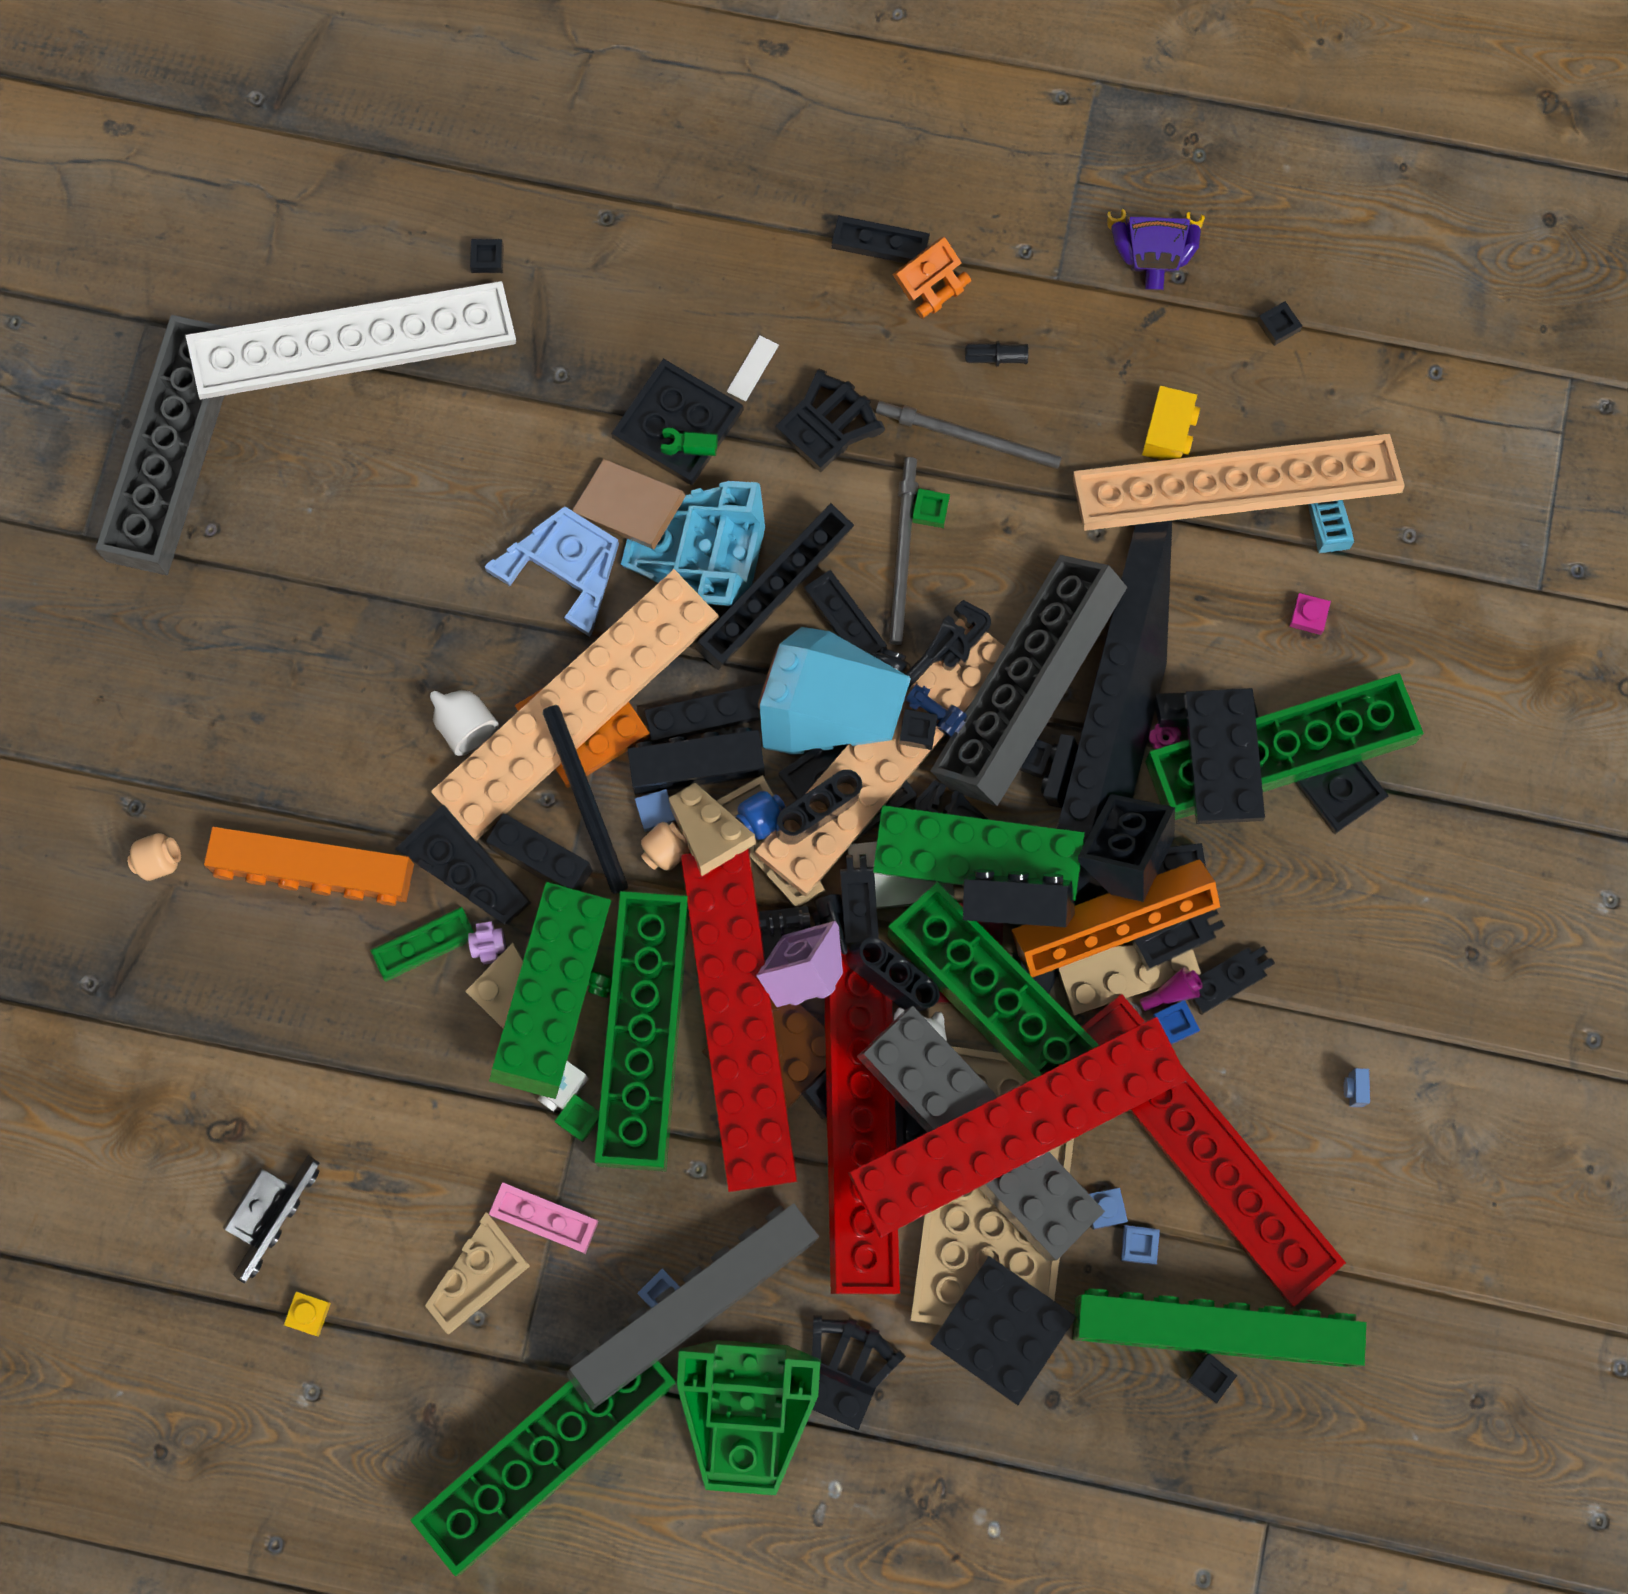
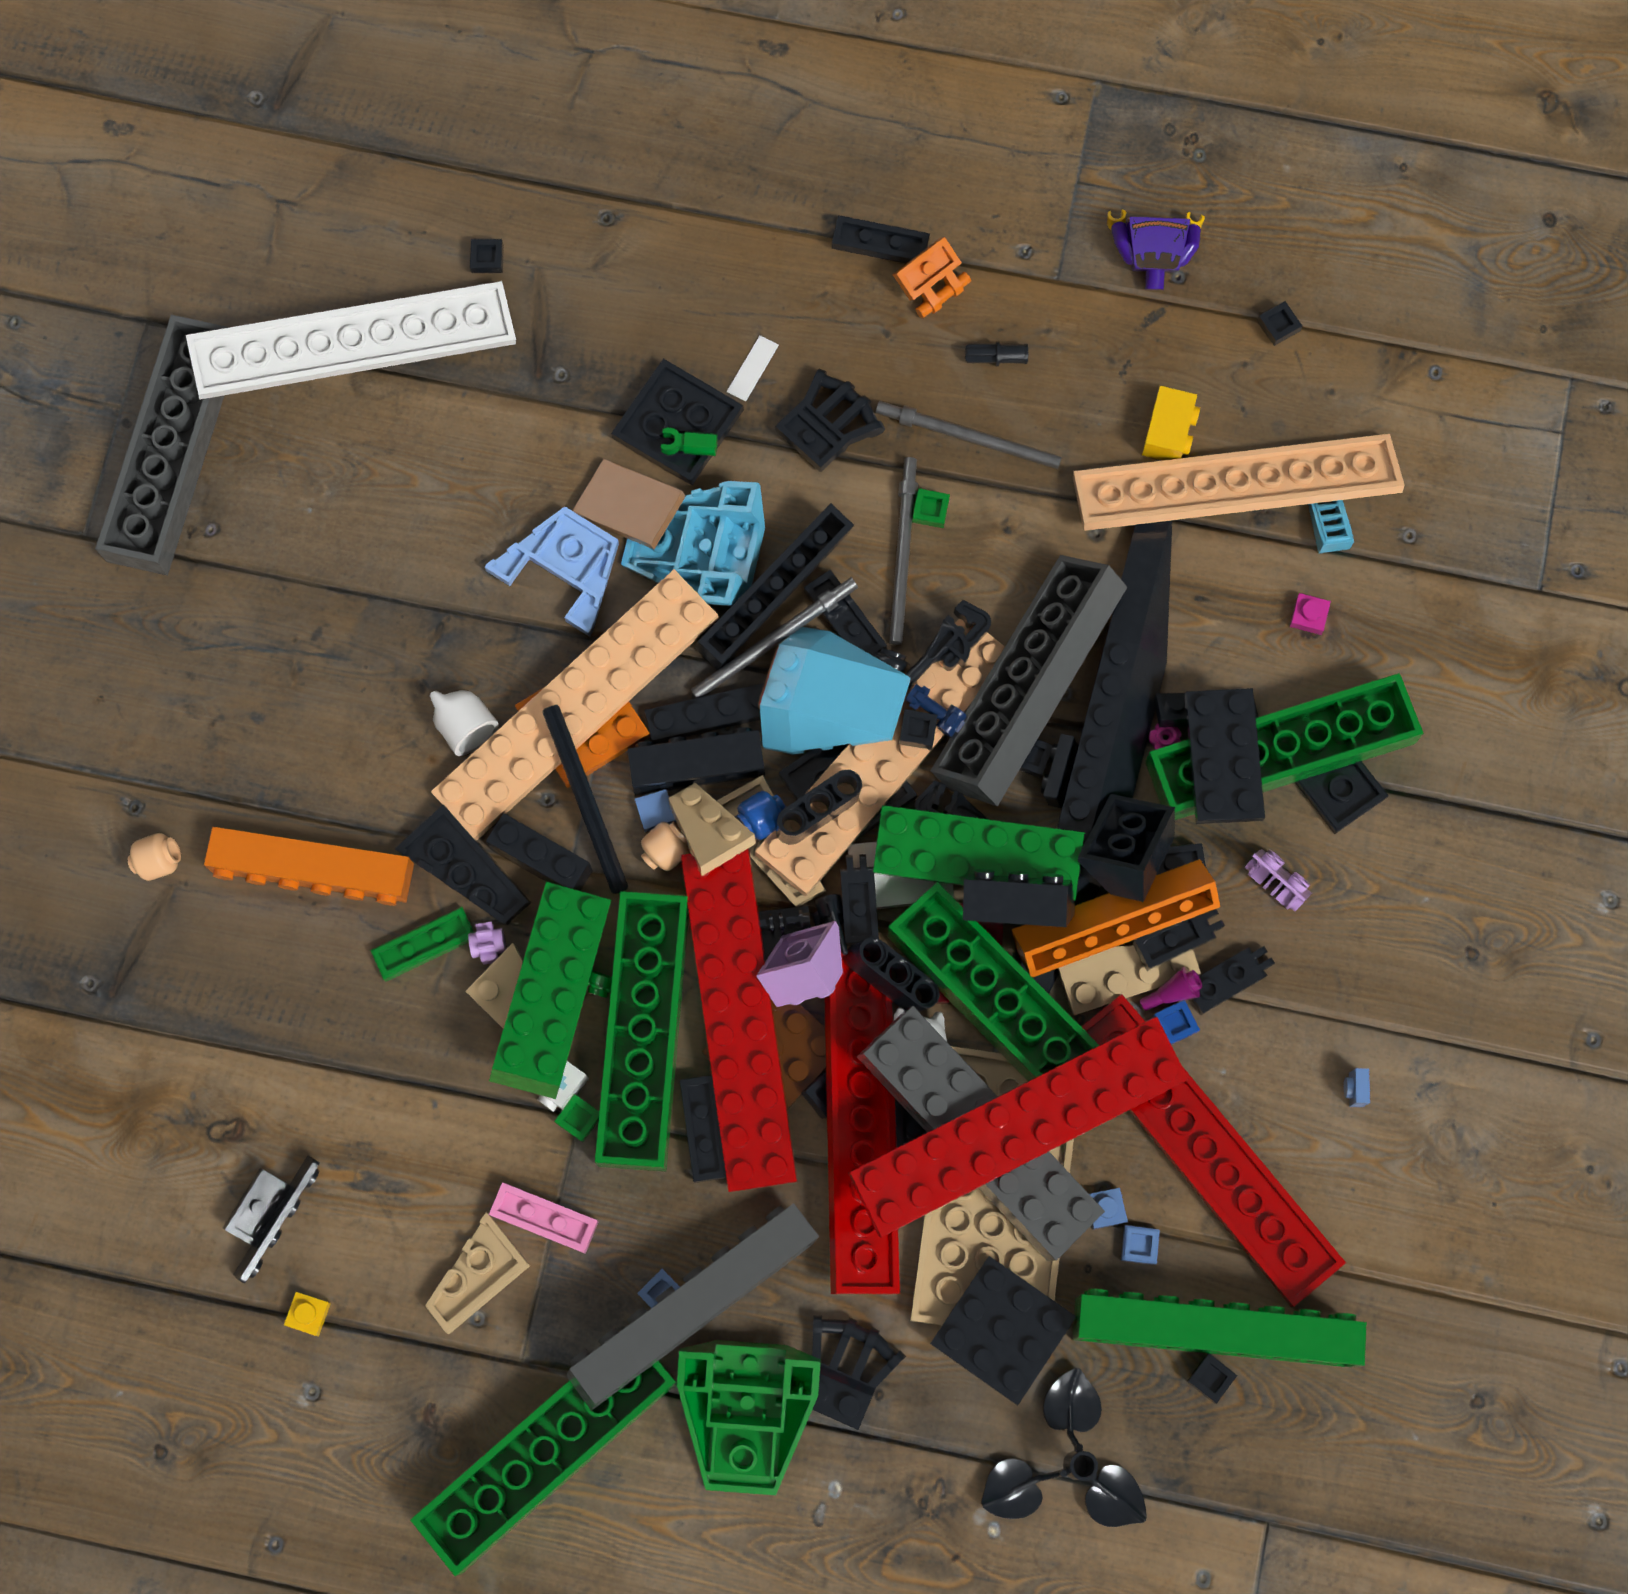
none -> black plate [680,1075,726,1183]
none -> flat silver bar [691,577,859,698]
none -> black plant [981,1368,1147,1527]
none -> lavender hinge [1245,849,1312,912]

